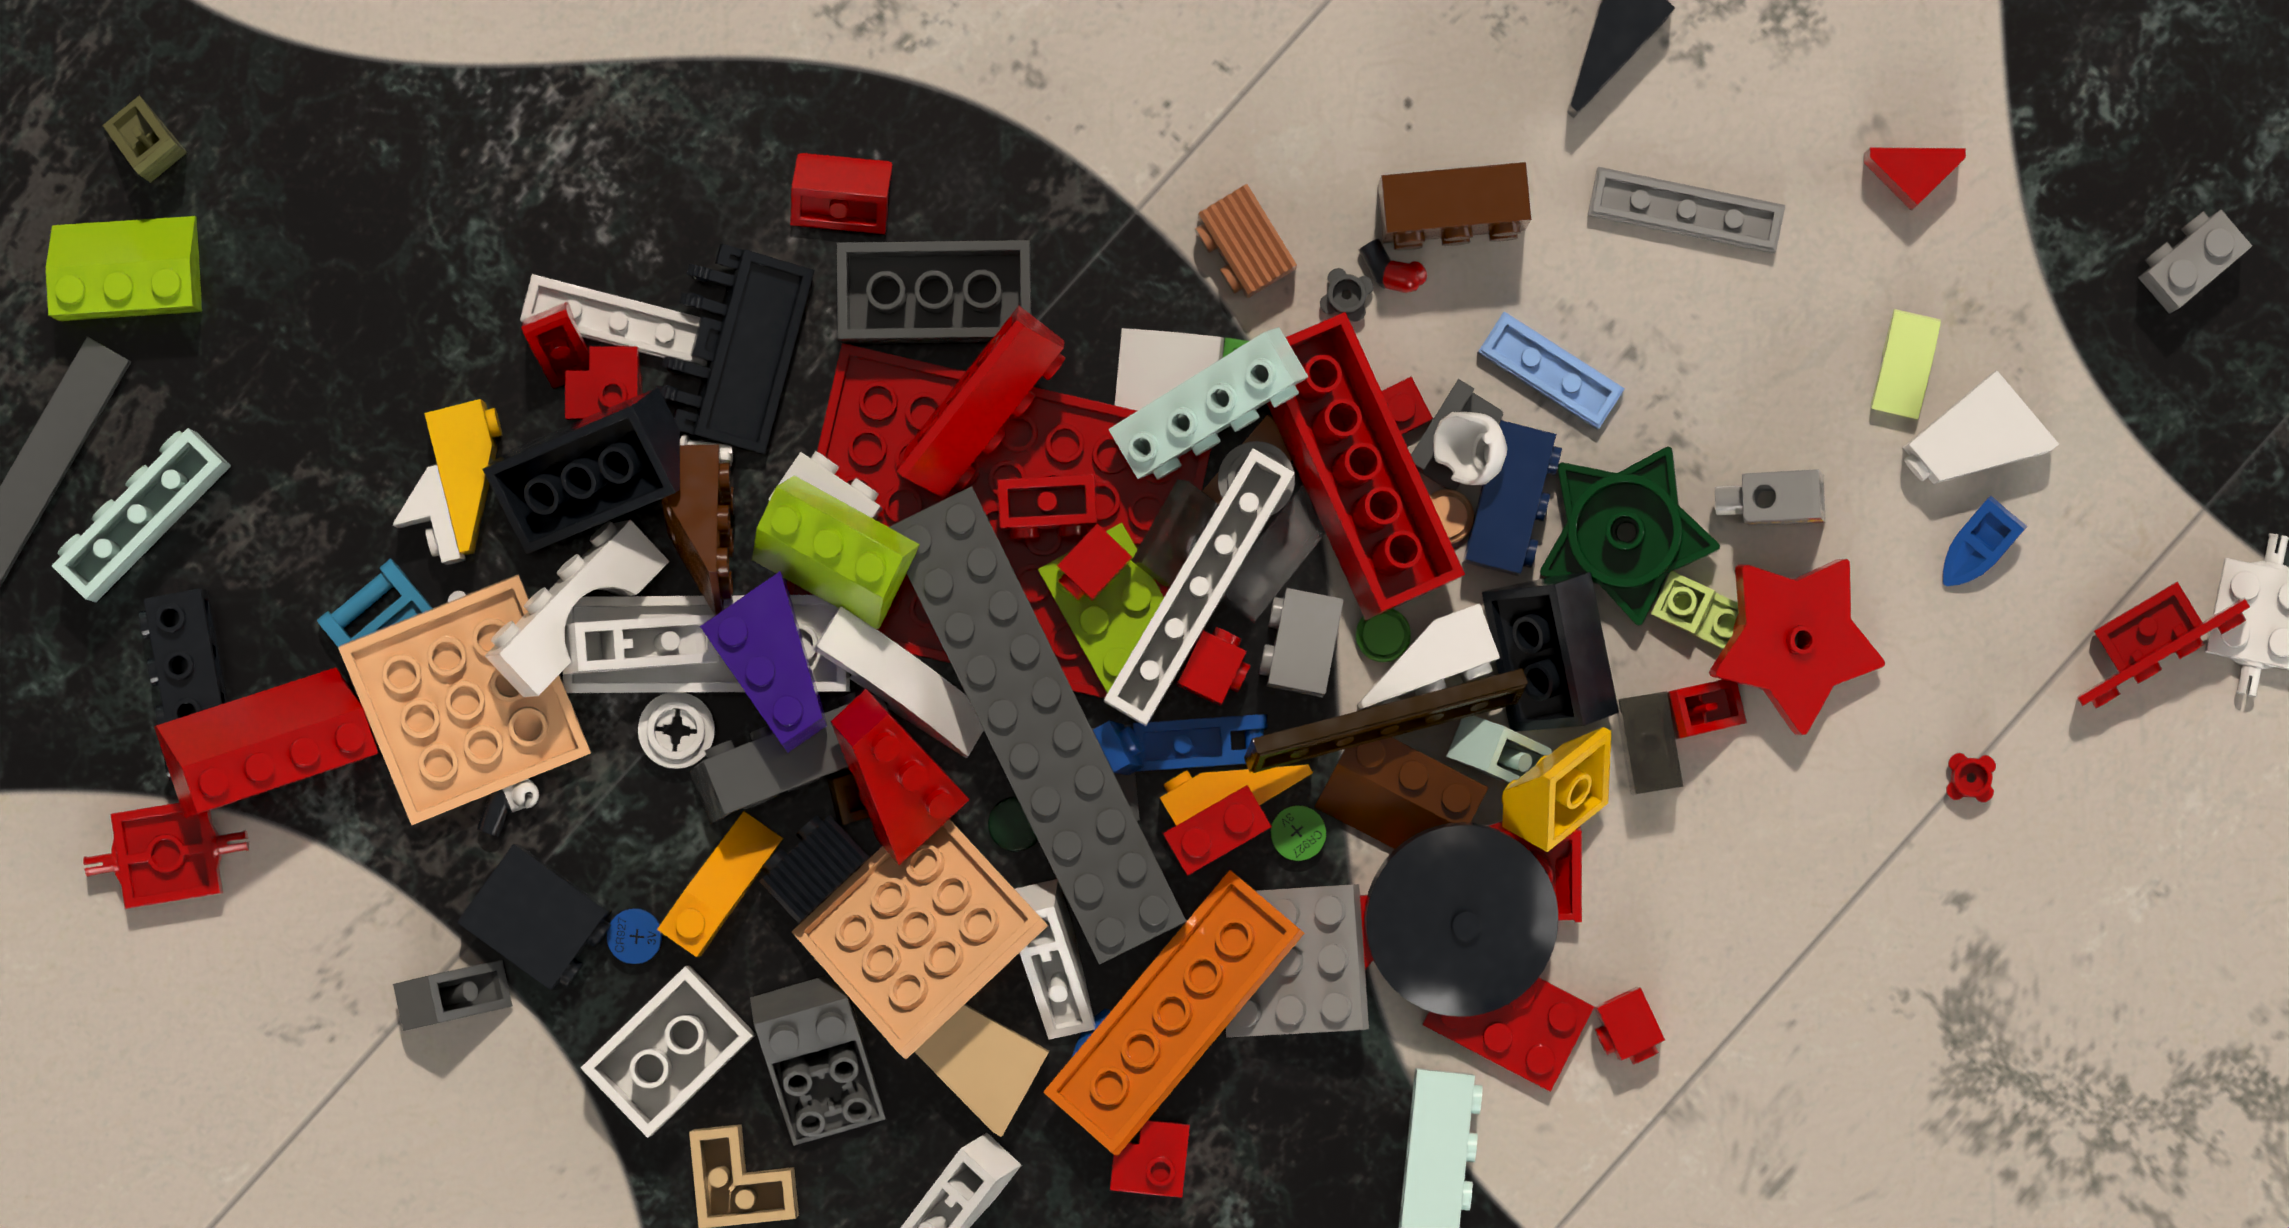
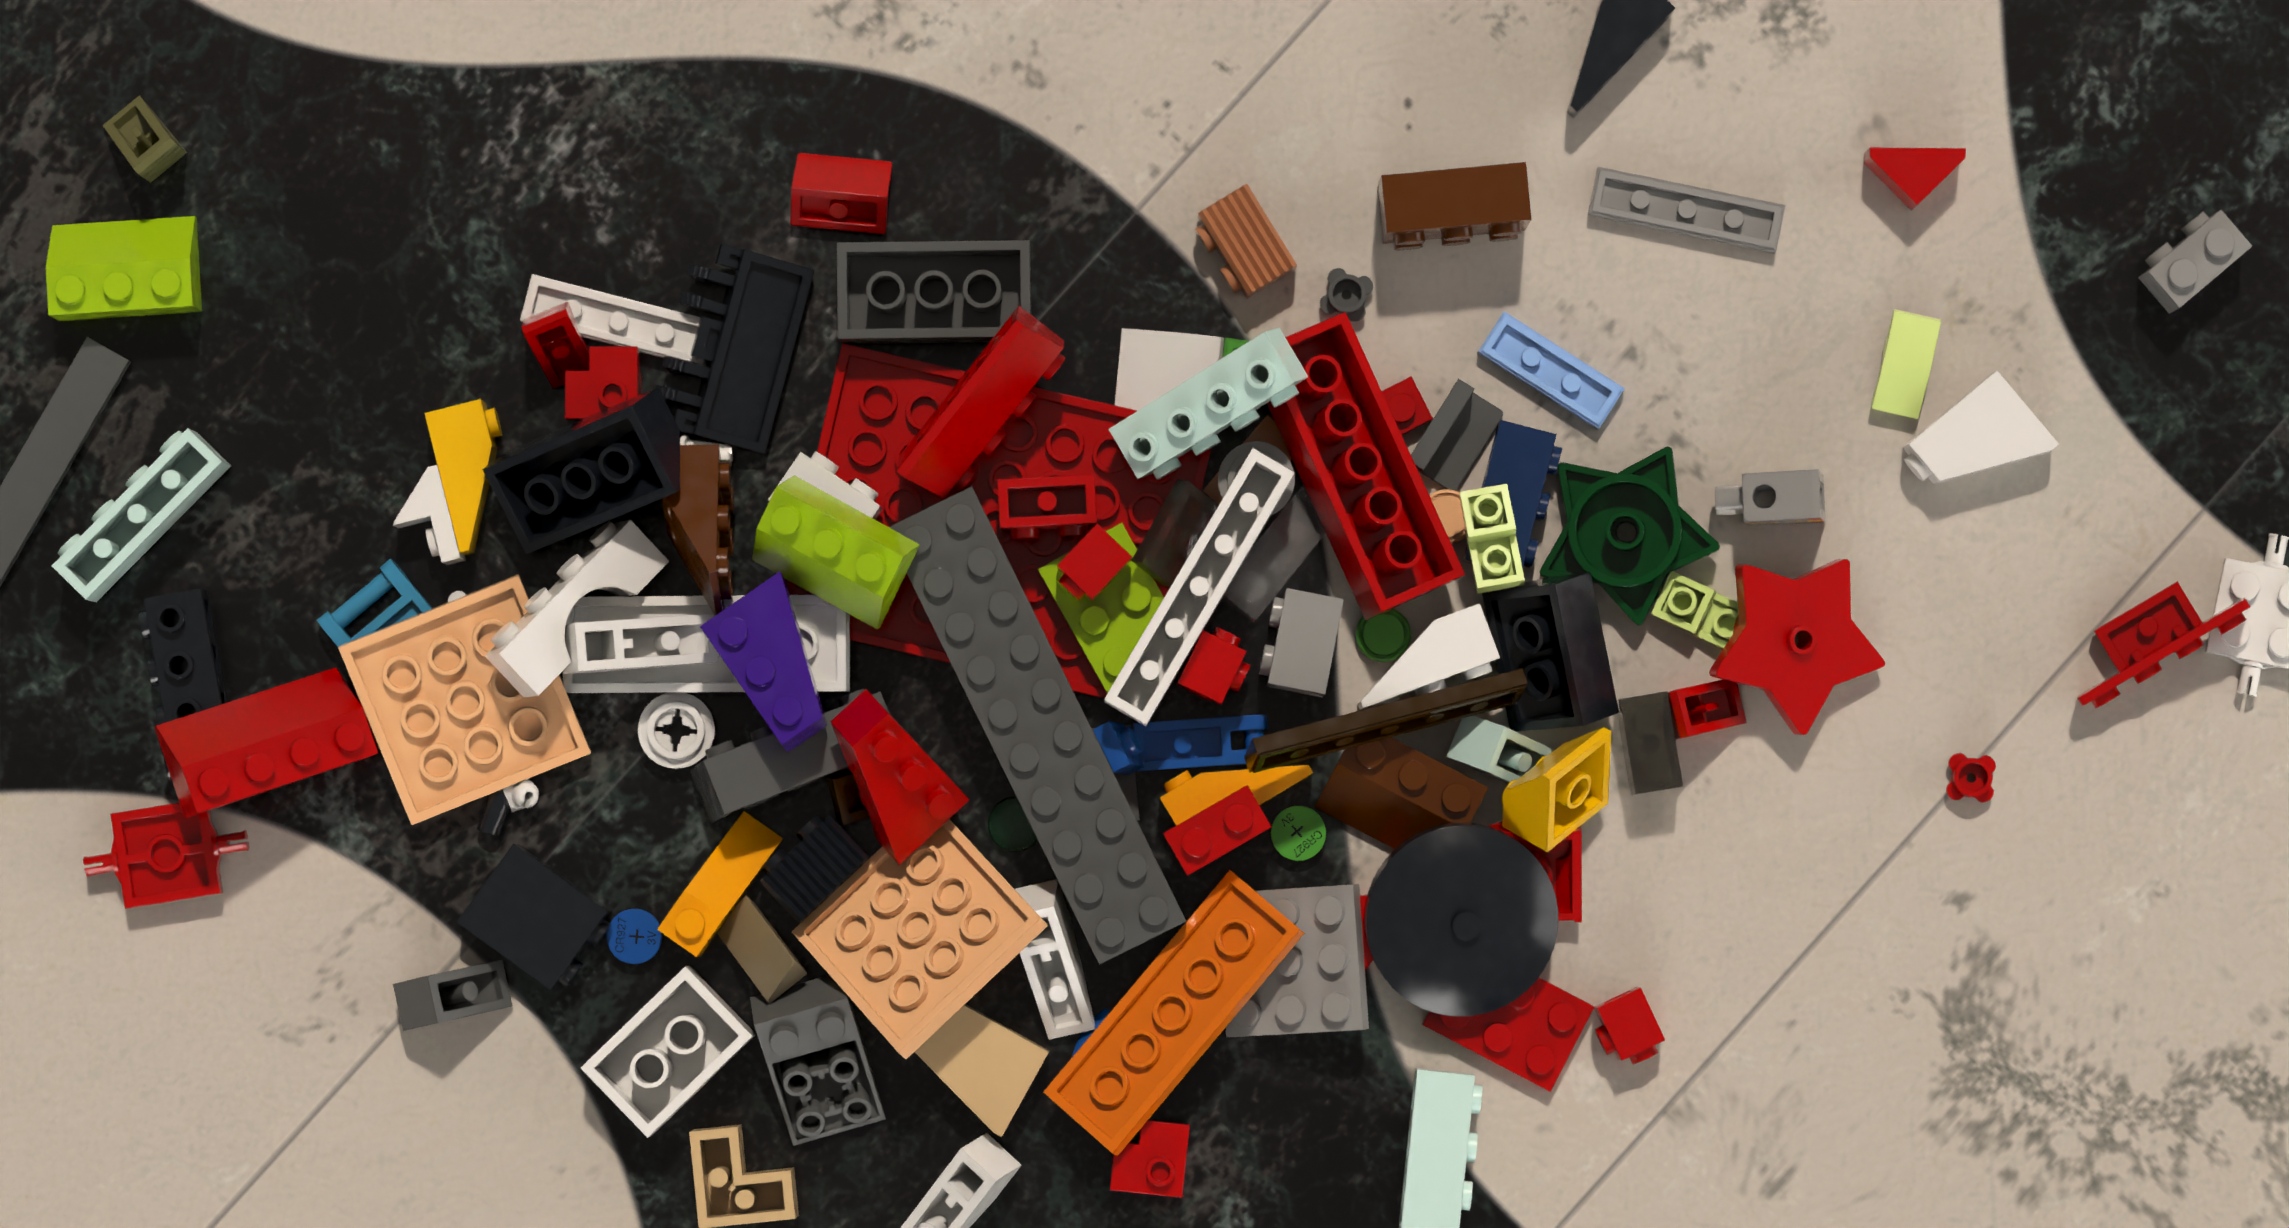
white slope [813,607,984,758] -> none
arm [1358,238,1427,293] -> none
white hair [1434,412,1508,486] -> none
blue plate [1943,496,2028,587] -> none
none -> dark tan slope [717,895,807,1004]
none -> yellowish green slope [1459,484,1525,594]

